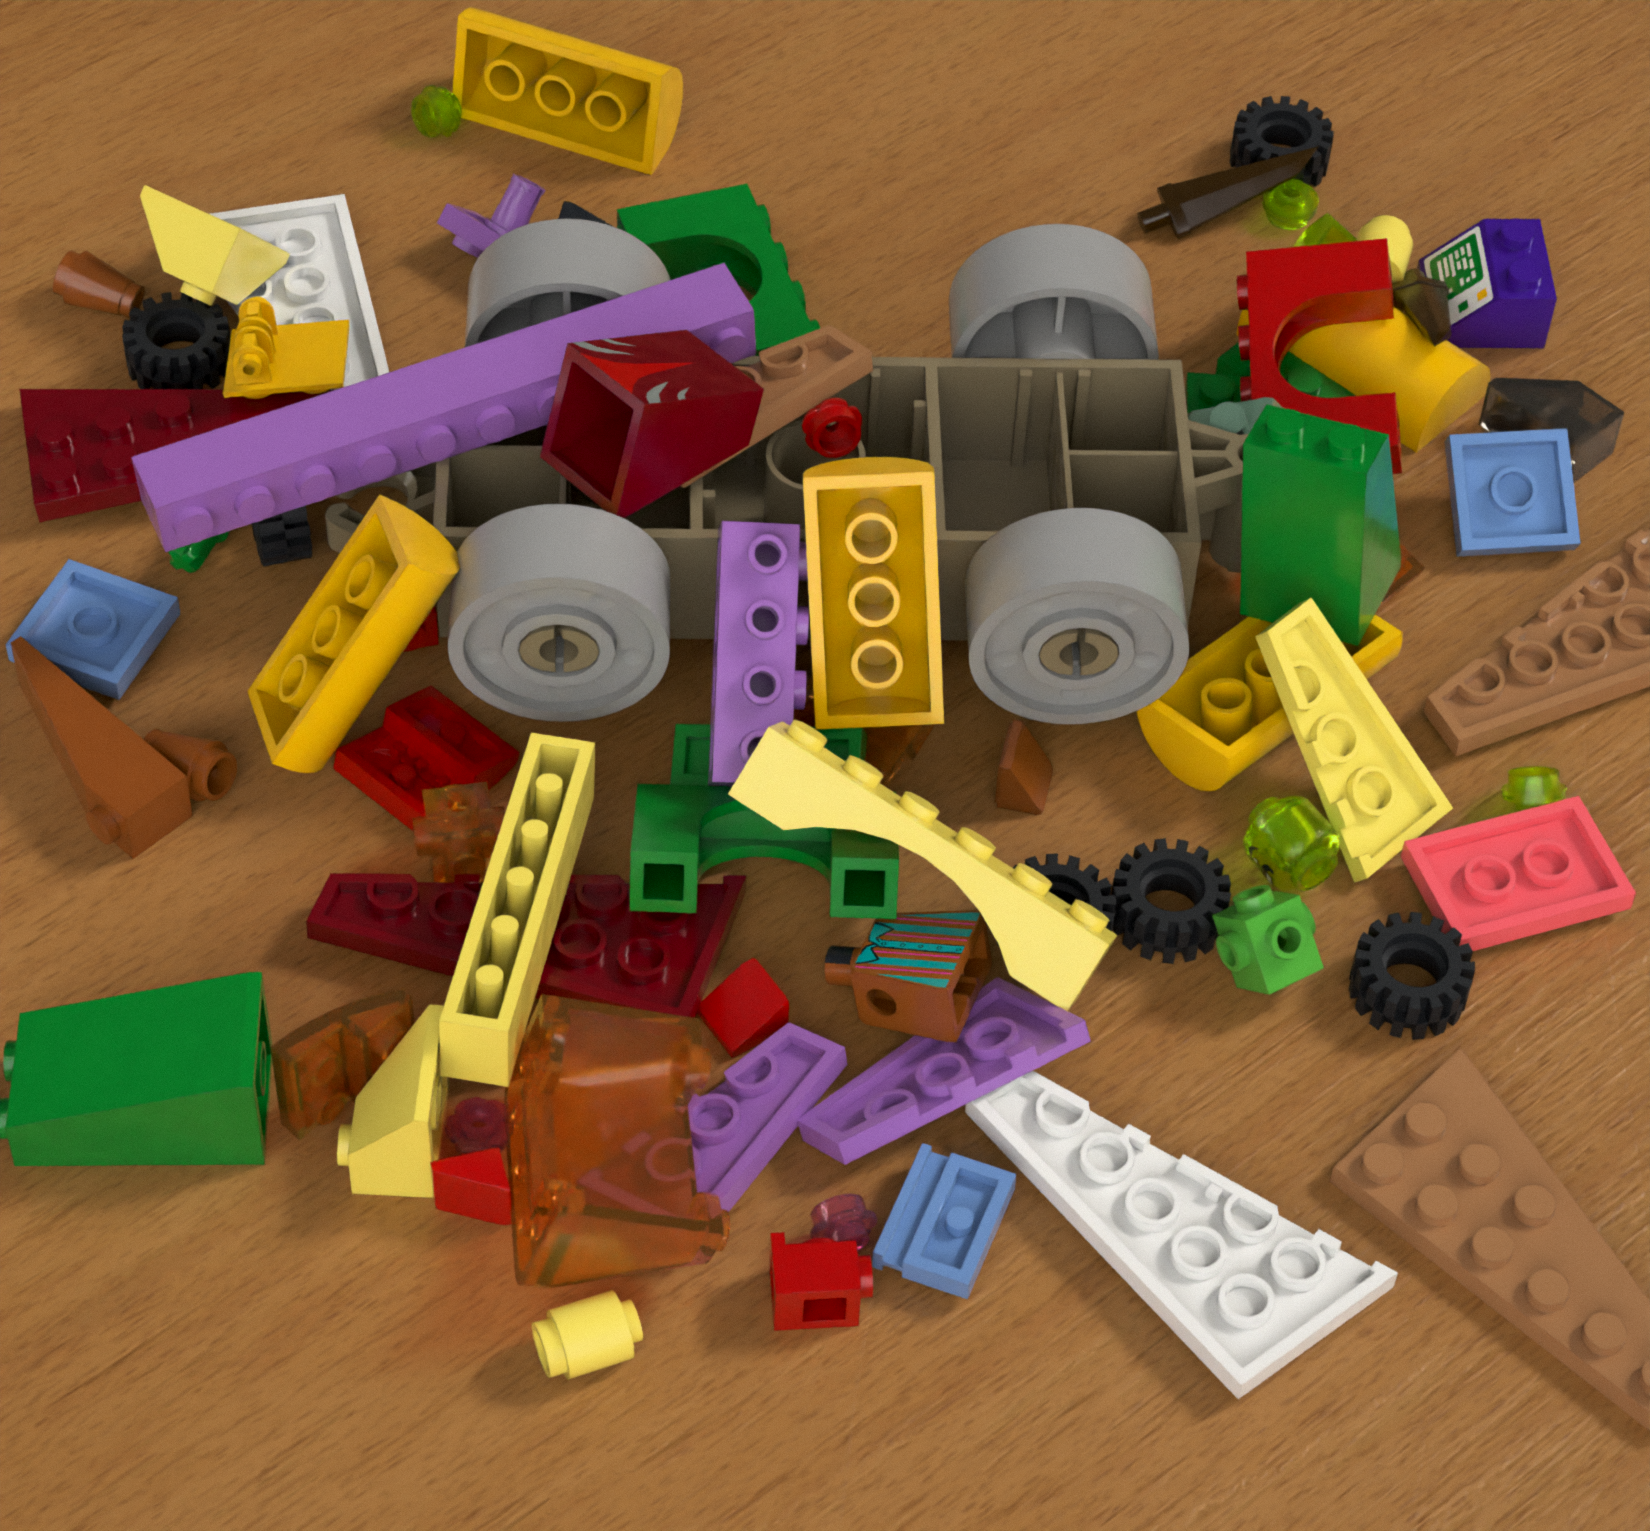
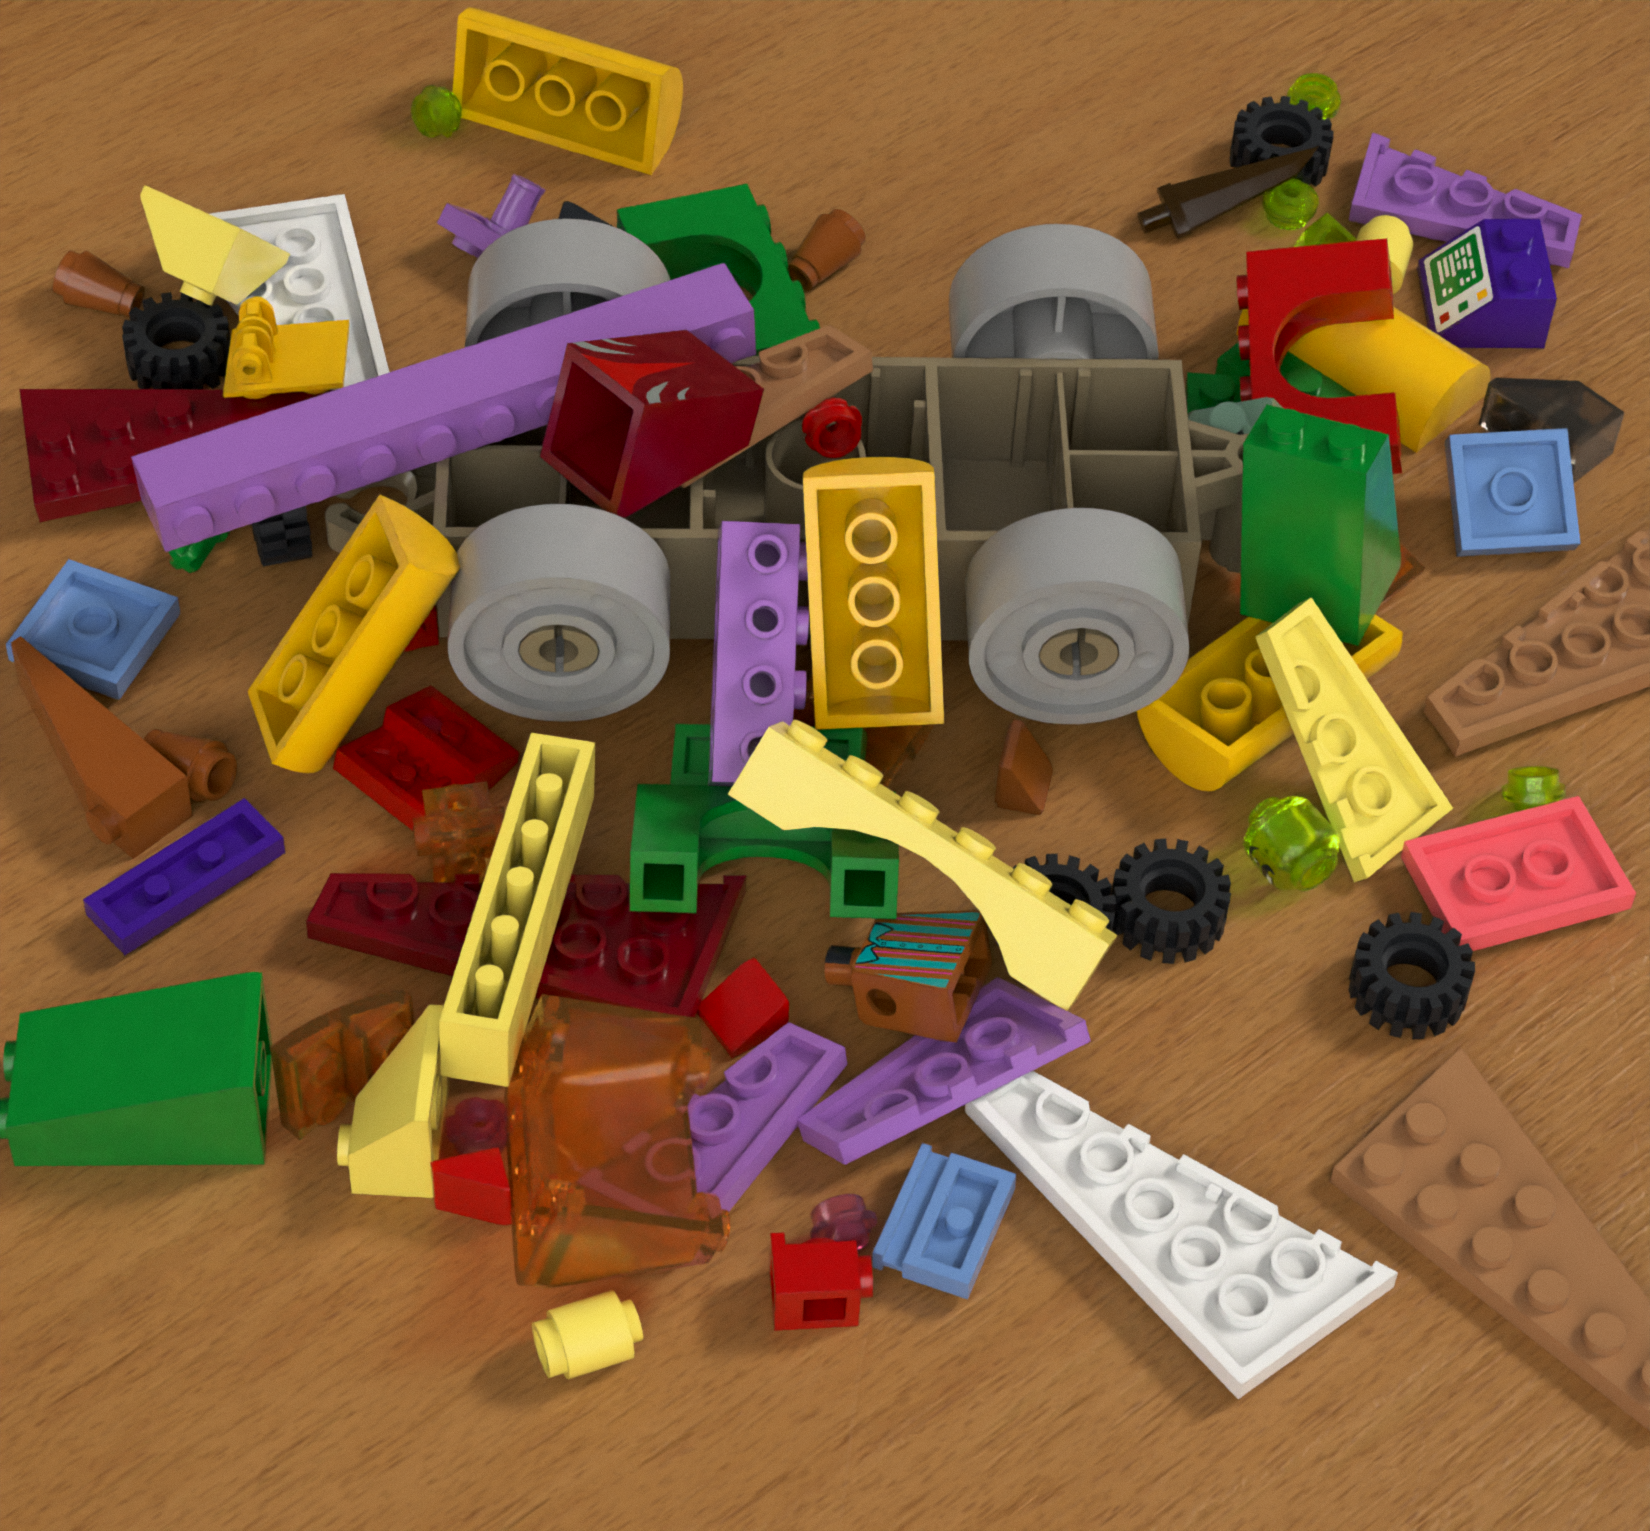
bright green brick [1212,885,1324,995] -> none
dark brown bar [1392,269,1452,347] -> none
none -> dark purple plate [83,798,285,956]
none -> dark orange cone [788,209,866,291]
none -> clear neon green plate [1287,73,1341,119]
none -> medium lavender wing [1348,132,1582,268]

